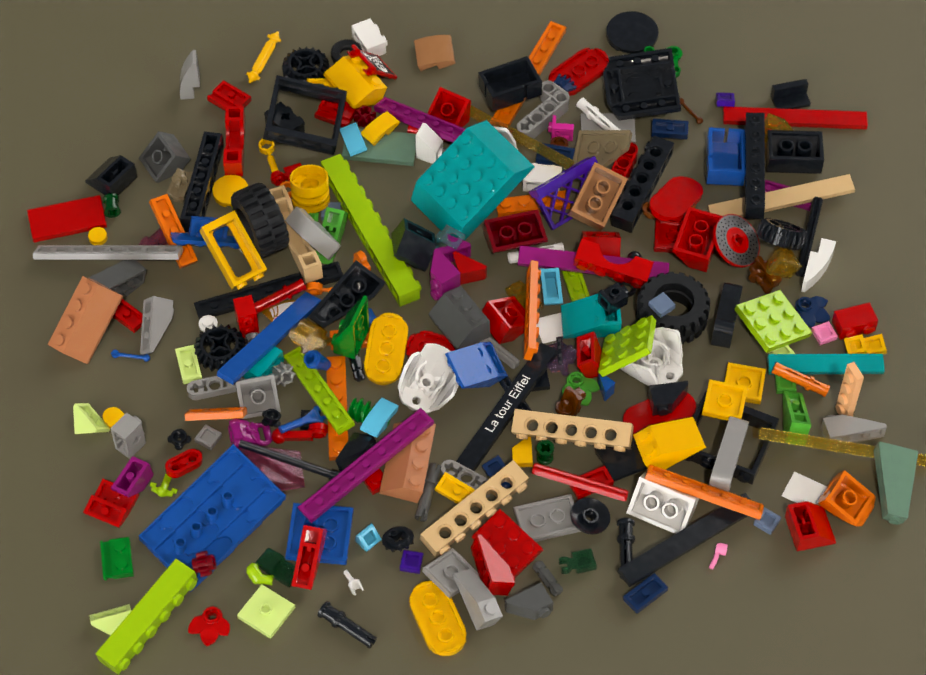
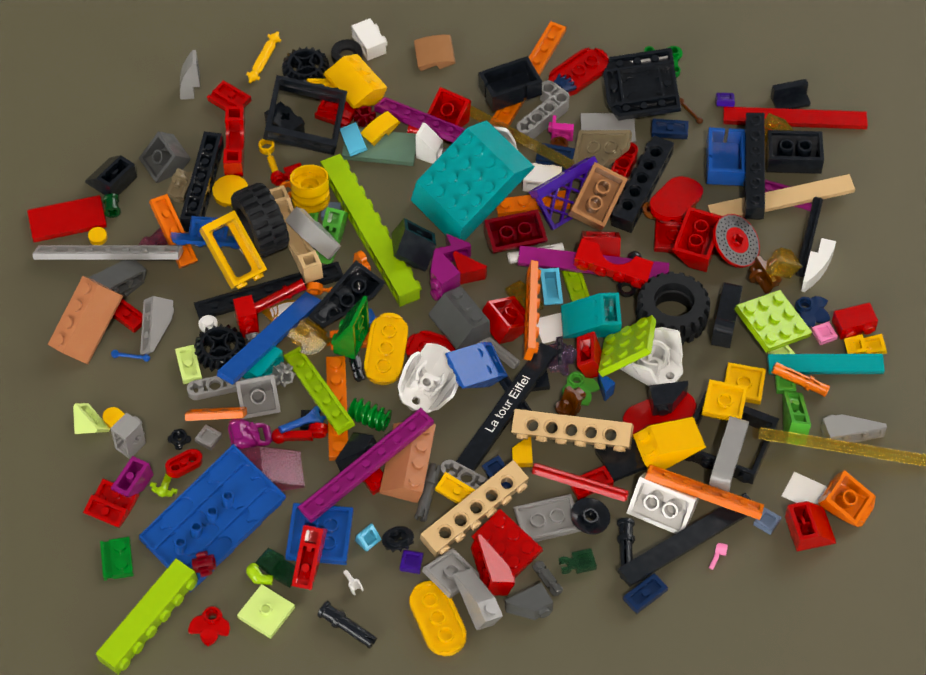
yellowish green slope [89,604,131,635] -> none
black bar [238,440,340,480] -> none
black plate [261,409,281,428] -> none
blue cone [304,350,331,371] -> none
red flag [347,44,398,80] -> none
medium azure slope [360,398,399,438] -> none
clear light blue bracket [435,224,466,249] -> none
dark green bush [536,440,555,465] -> none
white pin [576,98,621,130] -> none
black brick [598,283,629,315] -> none
black tile [606,11,659,54] -> none
sand blue tile [648,292,676,318] -> none
black gear [757,218,808,250] -> none
light nougat plate [835,362,864,417] -> none
sand green slope [874,441,918,525] -> none

